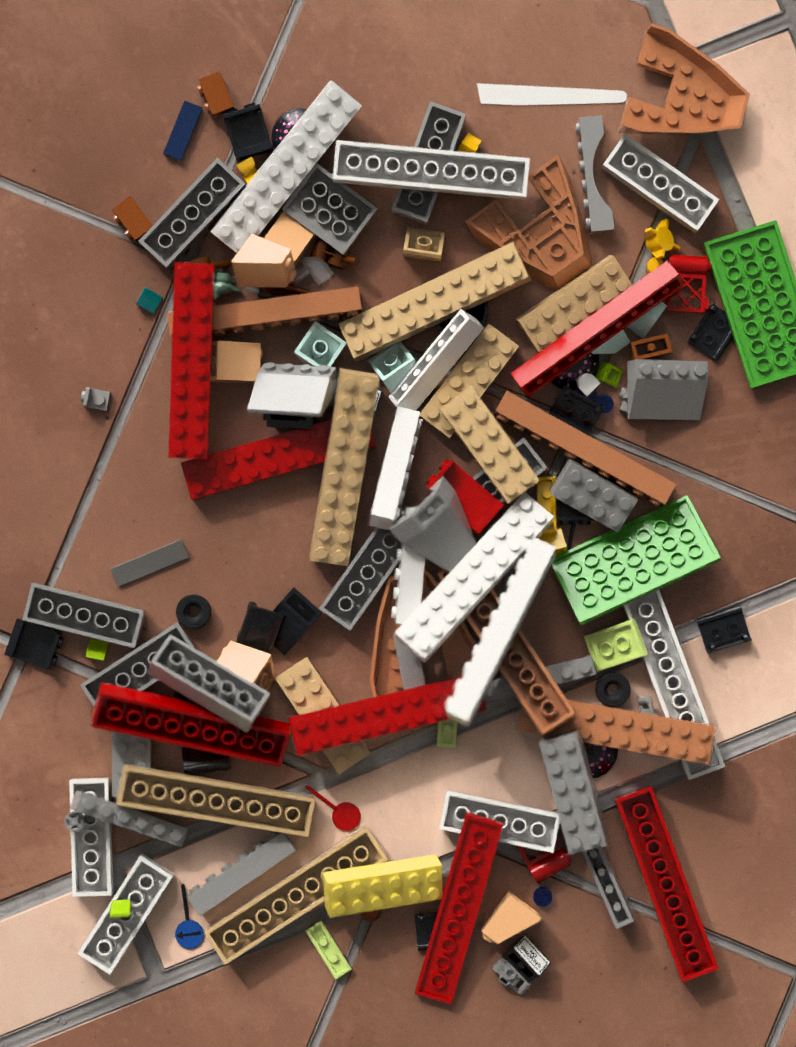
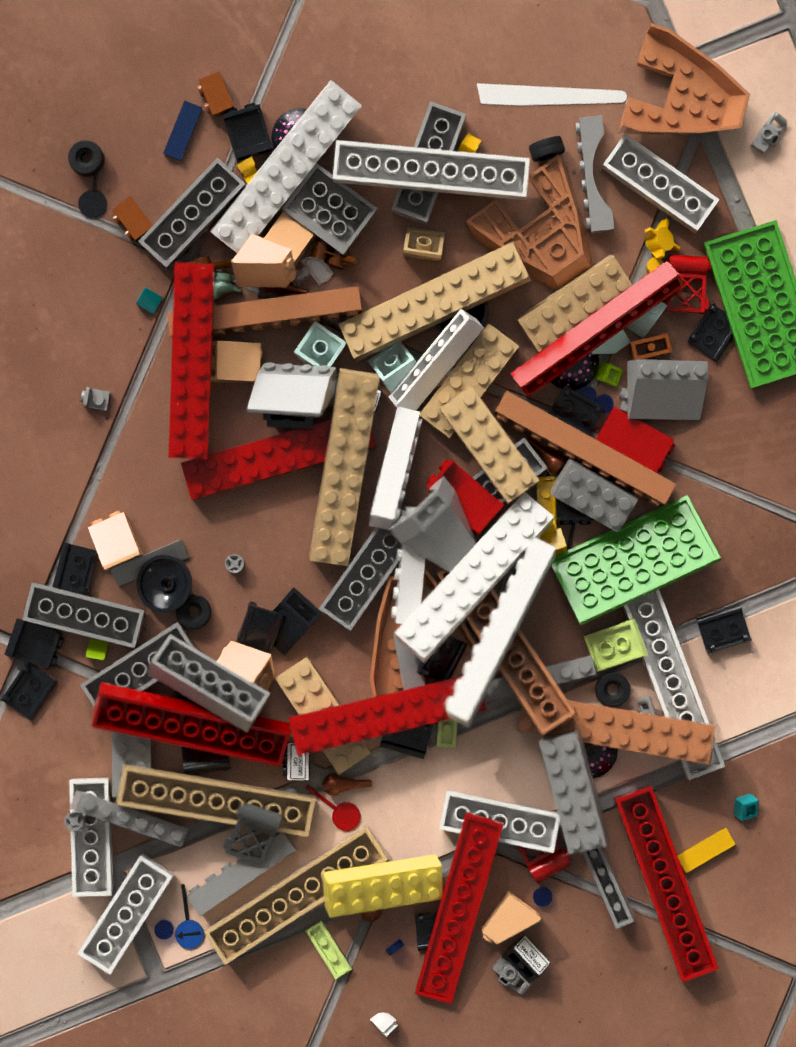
lime slope [110,899,132,918] -> none
white tile [576,373,600,396] -> none
none -> black piece [1,662,57,720]
none -> black piece [52,542,98,596]
none -> black tyre [68,140,104,176]
none -> black piece [78,173,107,218]
none -> light nougat slope [88,511,144,570]
none -> black dish [137,555,192,613]
none -> clear blue tile [154,920,174,940]
none -> dark grey piece [223,802,282,864]
none -> light grey wheel [225,554,245,573]
none -> white brick [283,741,310,781]
none -> copper piece [322,773,372,795]
none -> white piece [370,1012,398,1037]
none -> black piece [380,724,434,759]
none -> clear blue tile [386,939,404,956]
none -> black piece [416,636,468,682]
none -> copper piece [527,437,567,475]
none -> black tyre [529,136,565,162]
none -> red panel [596,407,675,473]
none -> yellow tile [677,827,736,873]
none -> teal slope [734,794,759,821]
none -> light grey piece [751,112,787,154]

